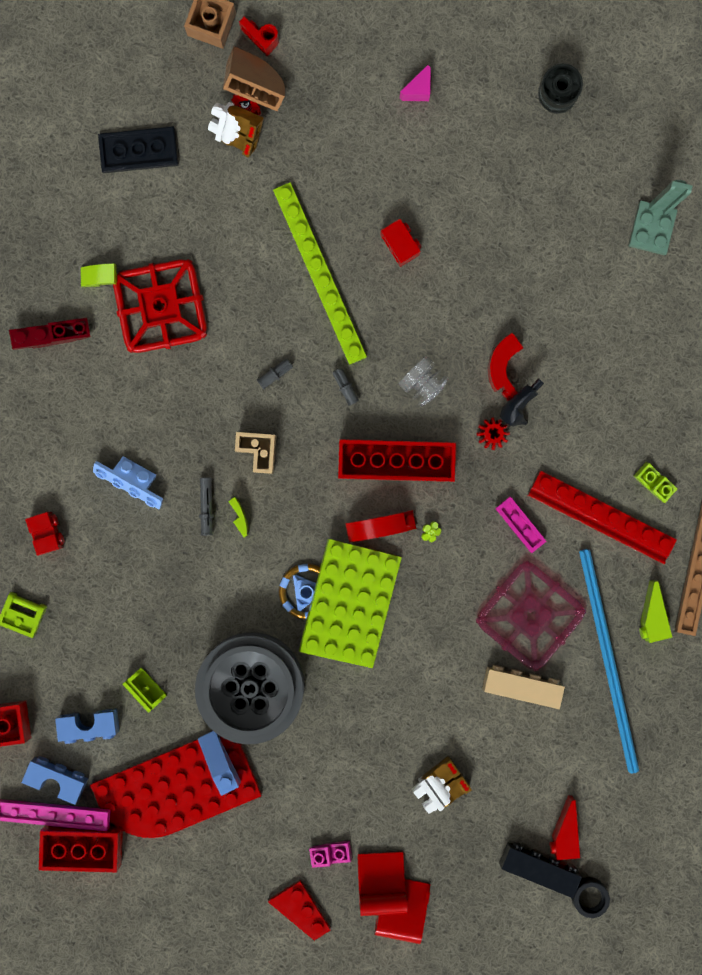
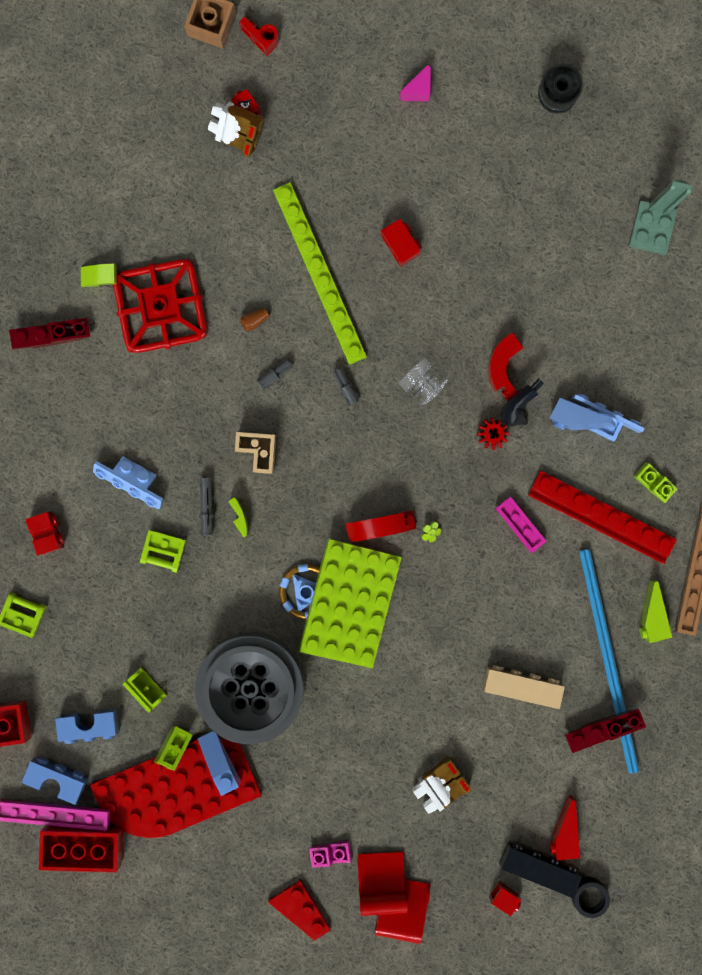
black tile [98,126,179,173] -> none
medium nougat brick [223,46,285,111] -> none
red brick [338,440,456,482] -> none
clear pink plate [476,561,586,671] -> none
none -> lime plate [140,530,187,573]
none -> lime hinge [154,726,192,771]
none -> dark orange cone [239,307,269,332]
none -> red brick [489,881,521,916]
none -> medium blue slope [550,398,616,430]
none -> dark red slope [564,708,646,753]
none -> light blue bracket [570,393,645,442]

